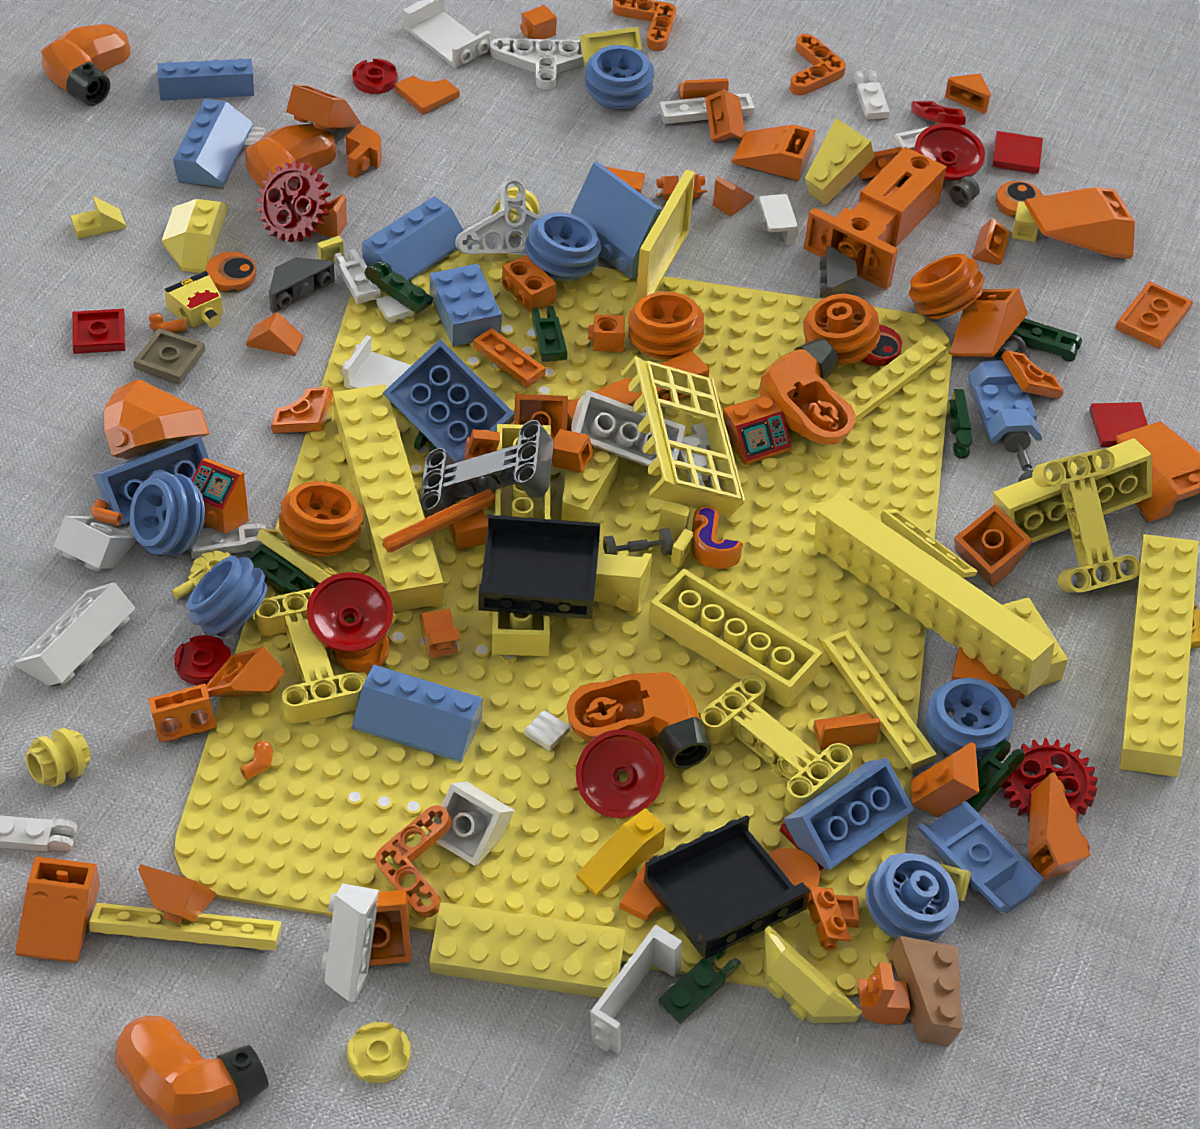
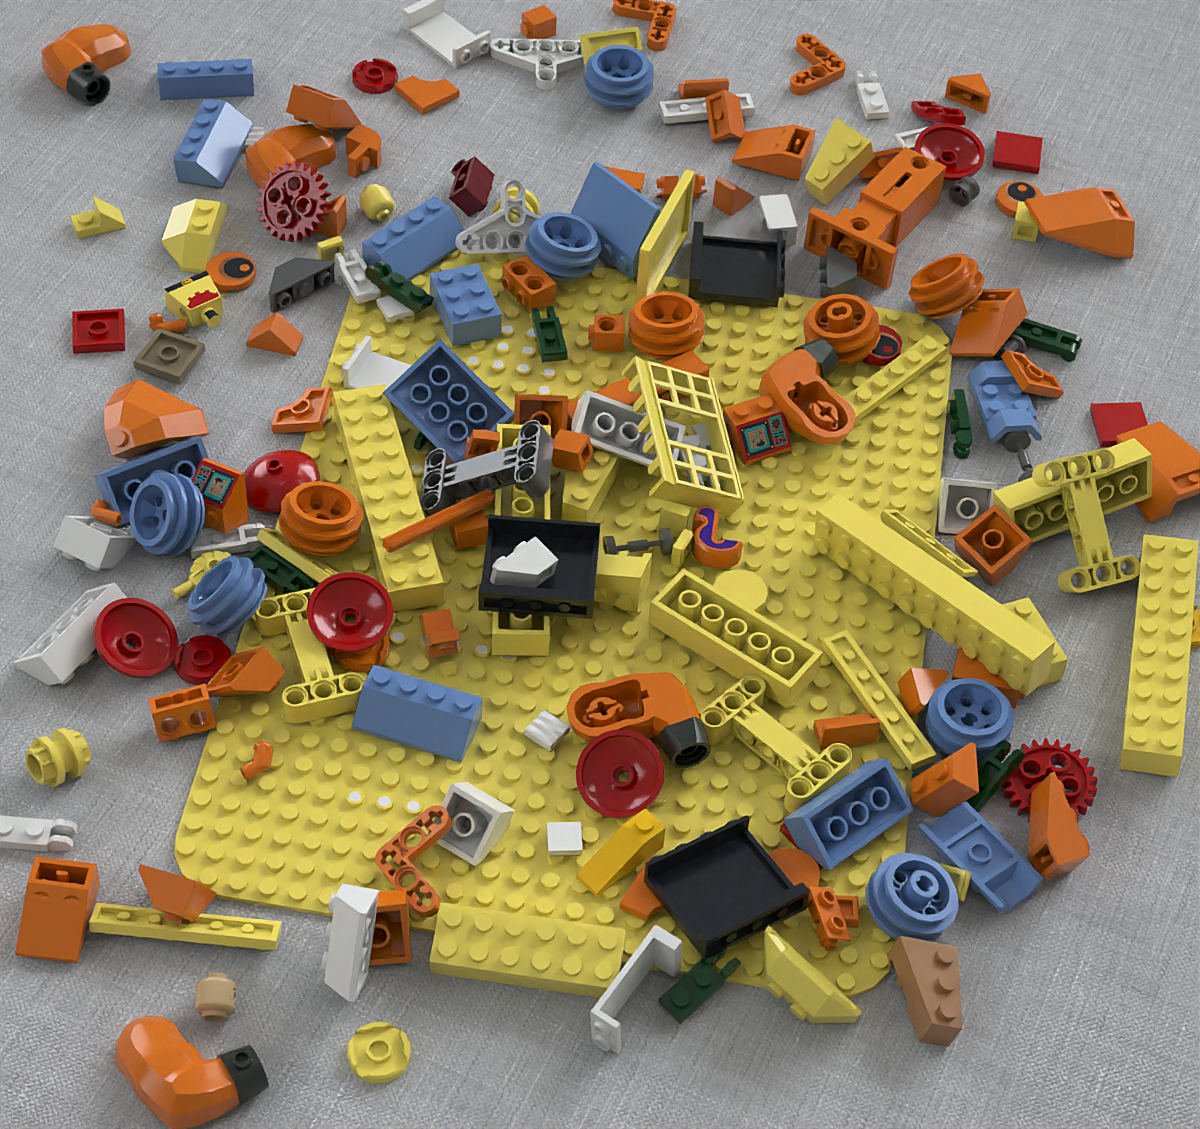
orange plate [473,328,546,388] -> none
orange brick [857,962,911,1025] -> none
orange slope [972,218,1010,265] -> none
orange tile [1115,281,1193,349] -> none
none -> red dish [93,598,178,678]
none -> tan head [194,972,237,1022]
none -> red dish [244,450,320,512]
none -> light yellow head [359,184,395,222]
none -> dark red hinge [449,156,495,217]
none -> white slope [490,537,558,588]
none -> white piece [547,822,583,856]
none -> black panel [688,221,786,307]
none -> light yellow tile [713,569,768,613]
none -> orange slope [897,667,949,719]
none -> white slope [938,477,998,534]

